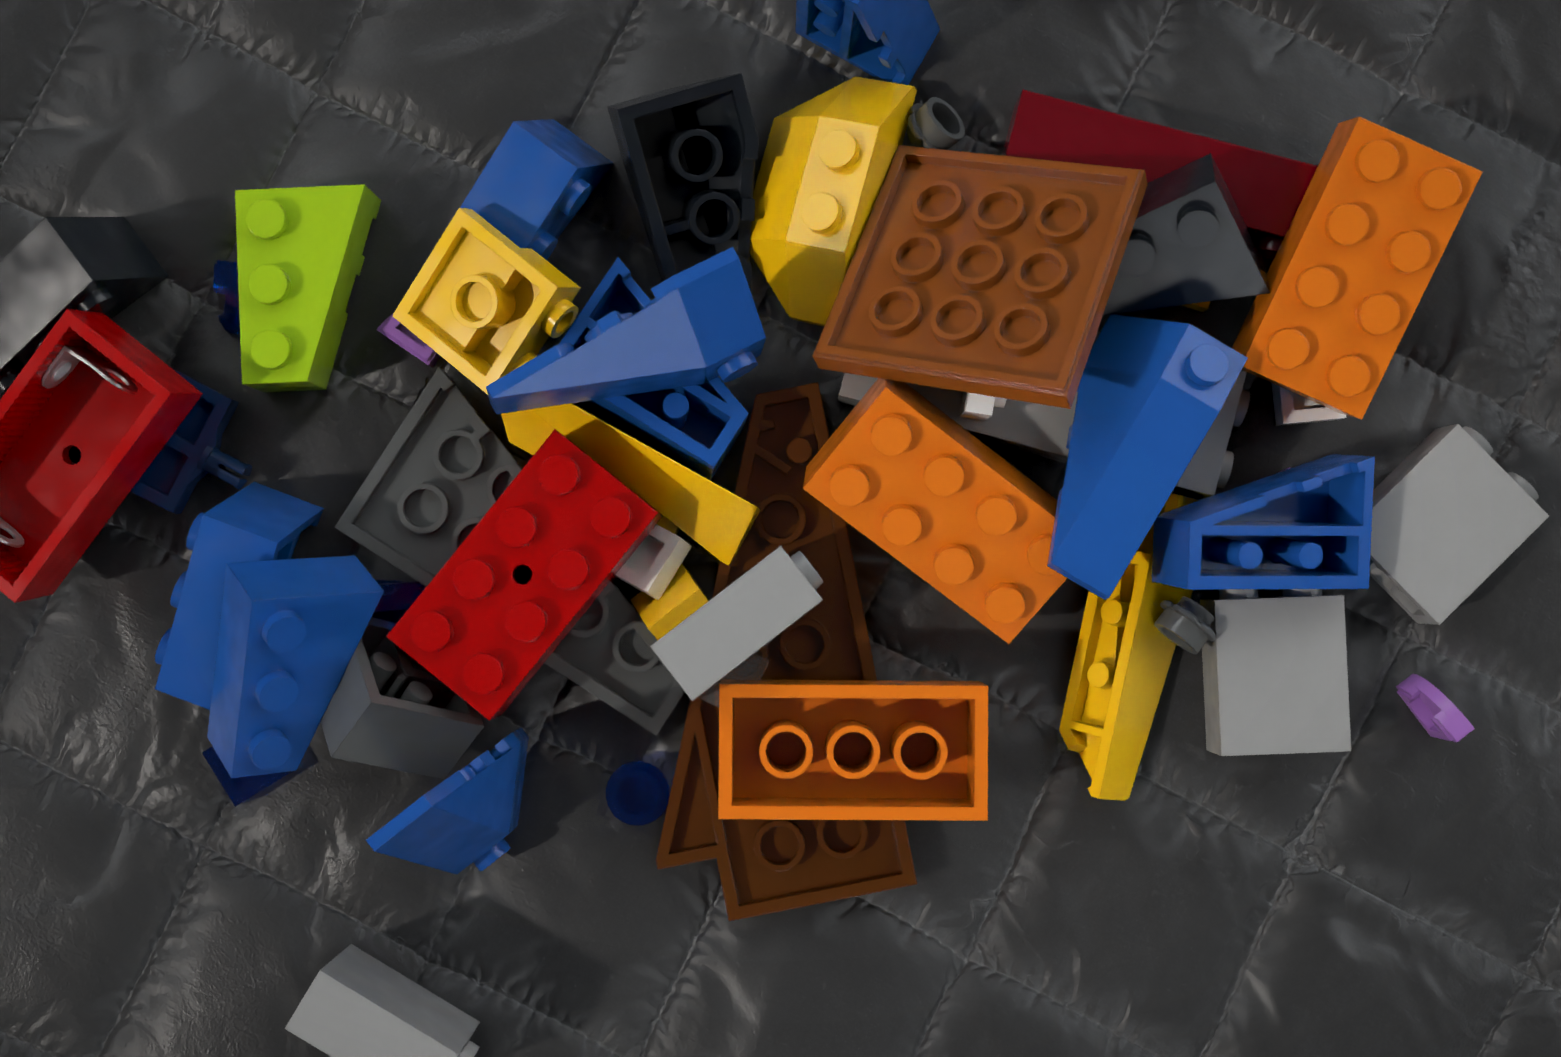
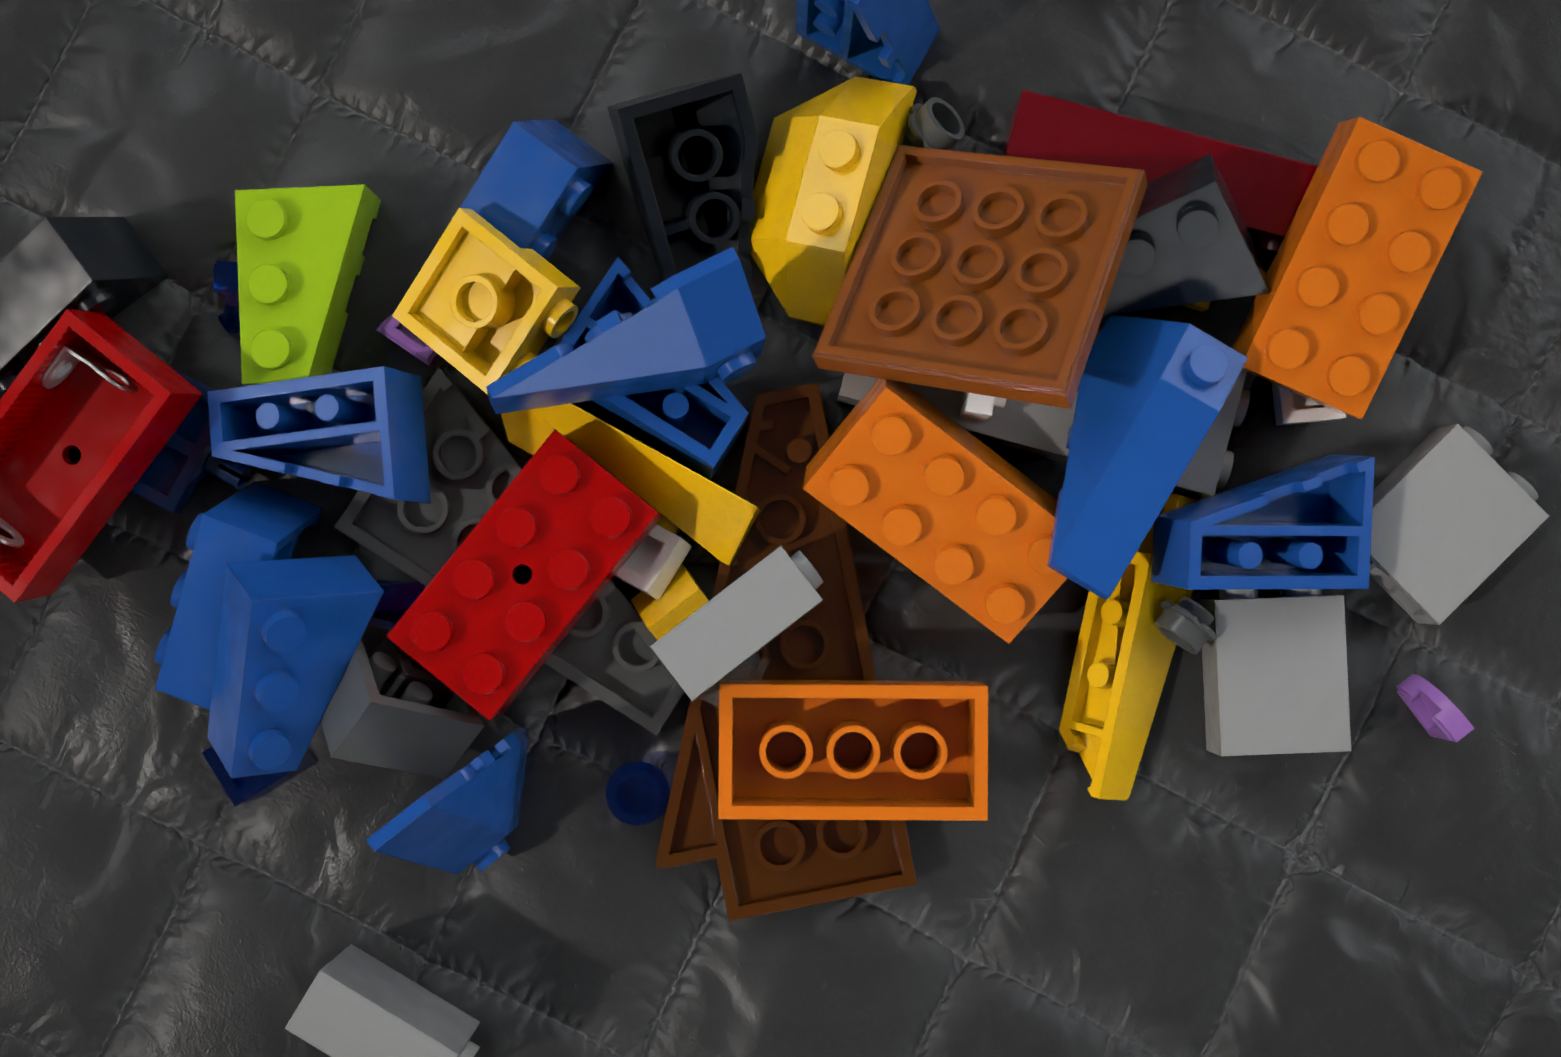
none -> blue wedge [207,366,431,504]

